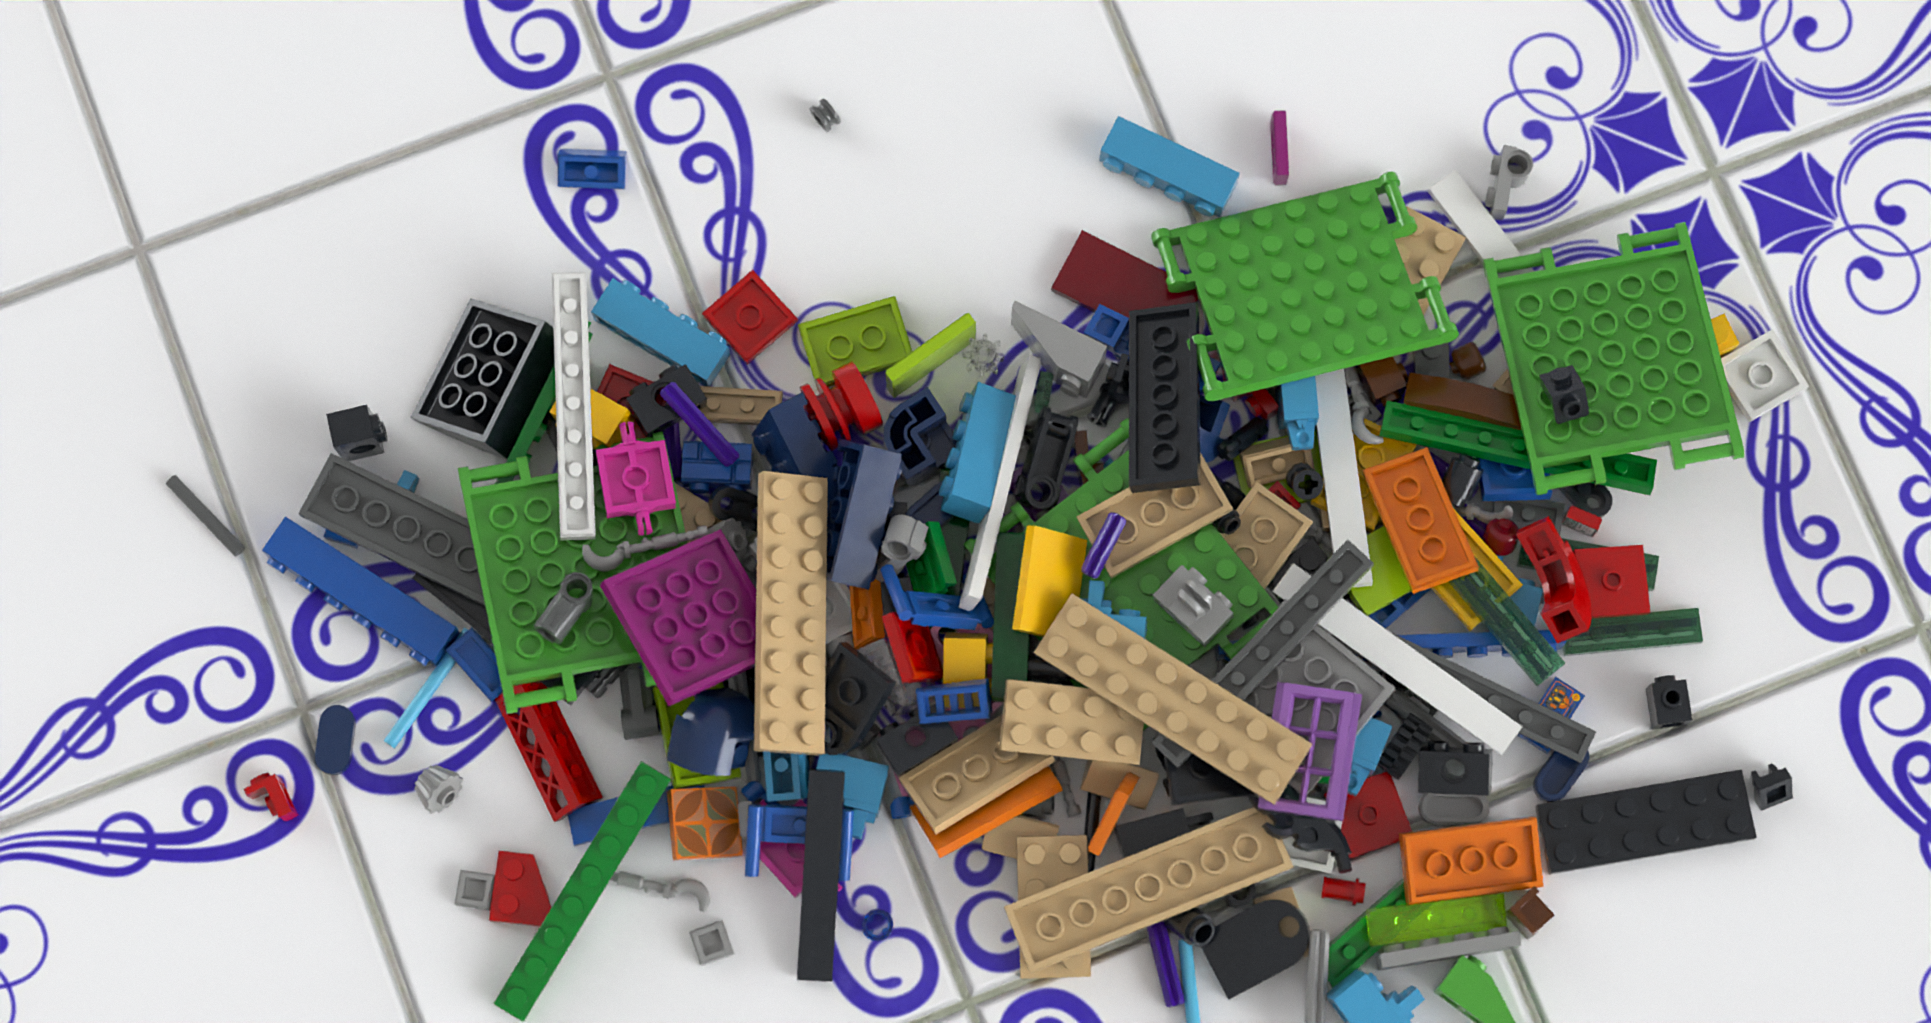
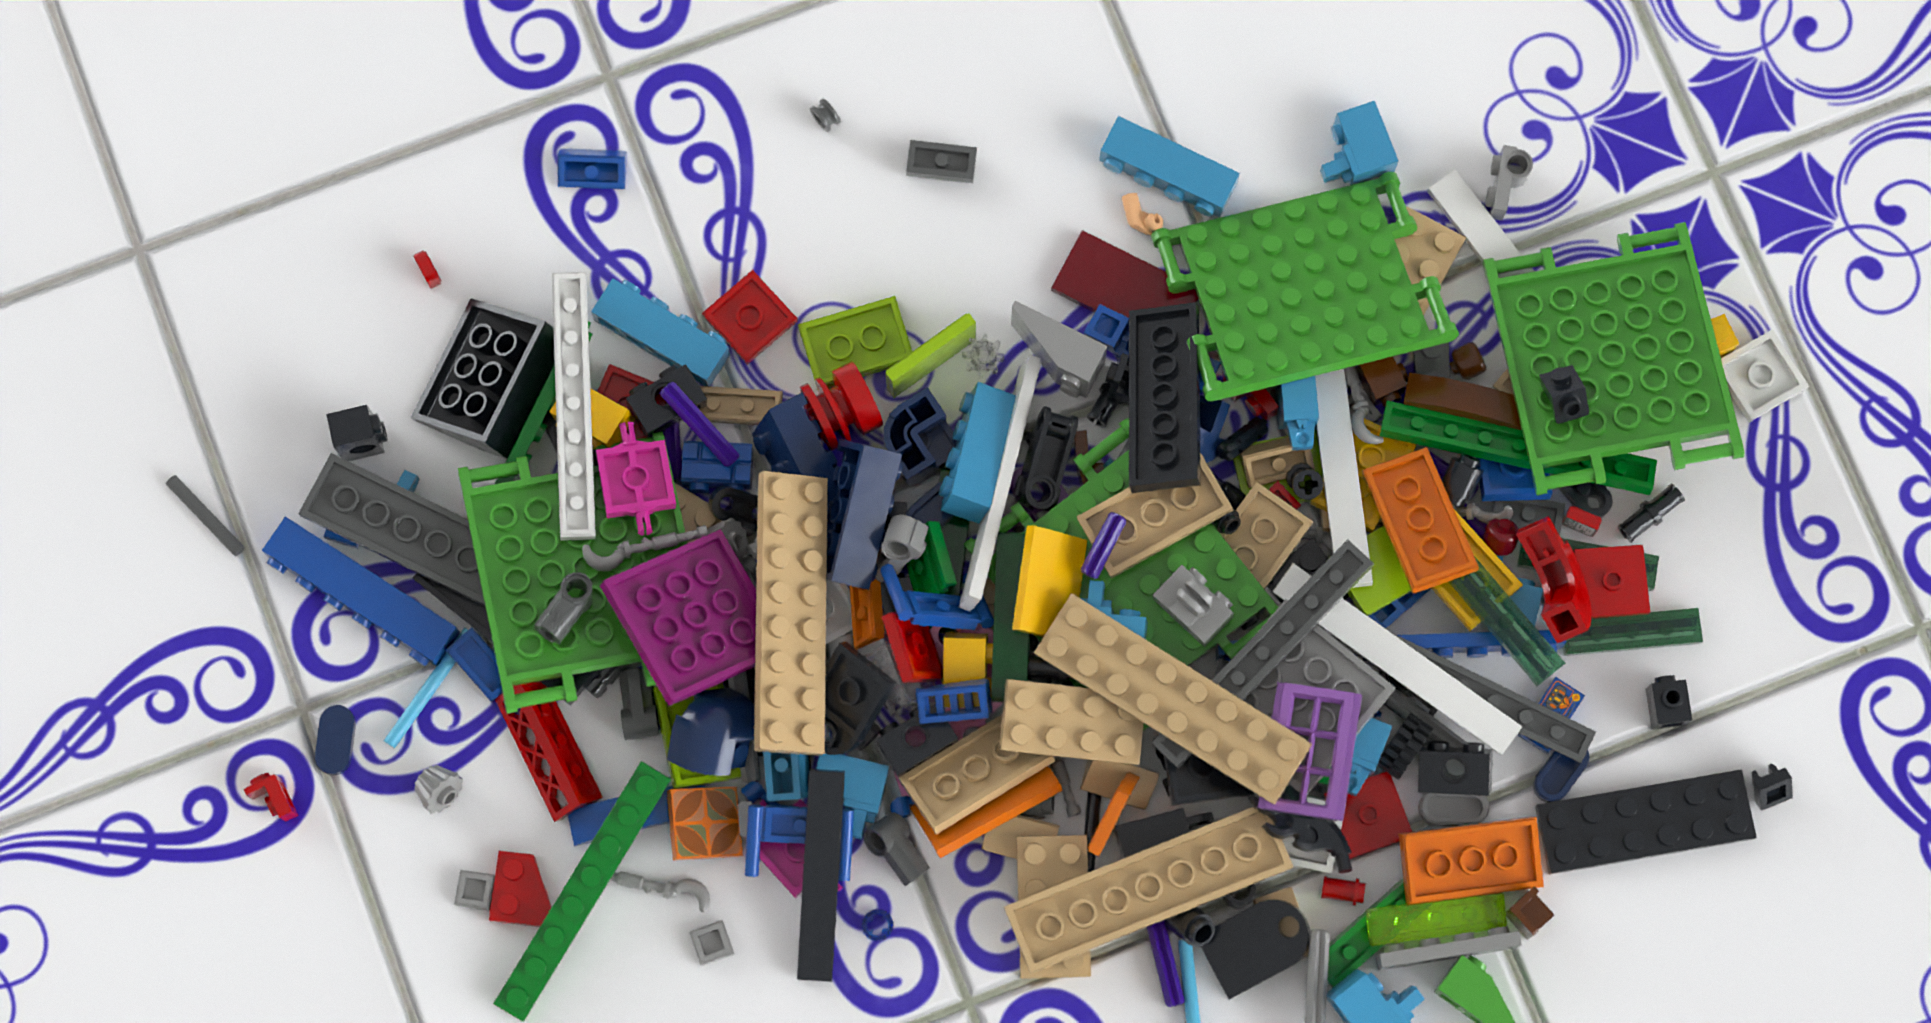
clear green tile [1034,371,1054,413] -> none
magenta tile [1270,110,1289,185] -> none
none -> red tile [413,250,442,289]
none -> dark grey piece [863,812,930,886]
none -> dark grey plate [906,140,977,183]
none -> light nougat arm [1121,193,1163,235]
none -> dark azure hinge [1320,100,1399,185]
none -> black pin [1617,484,1685,543]

